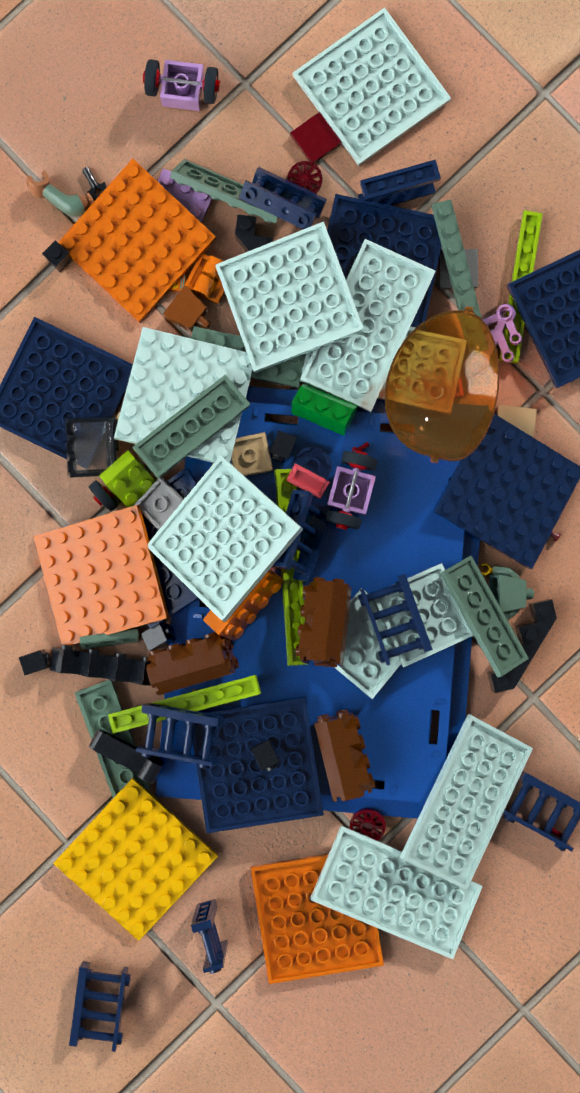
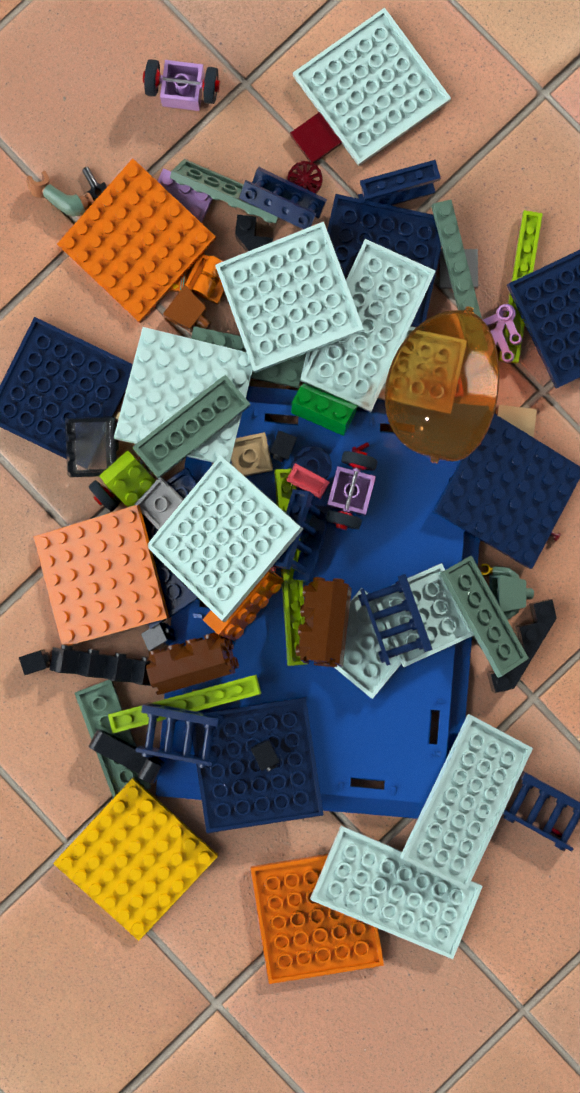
black brick [42,240,73,272] -> none
dark blue fence [69,961,131,1052] -> none
sand green tile [79,629,140,649] -> none
dark blue fence [191,899,228,974] -> none
reddish brown brick [314,709,375,802] -> none
dark red wheel [350,808,386,841] -> none

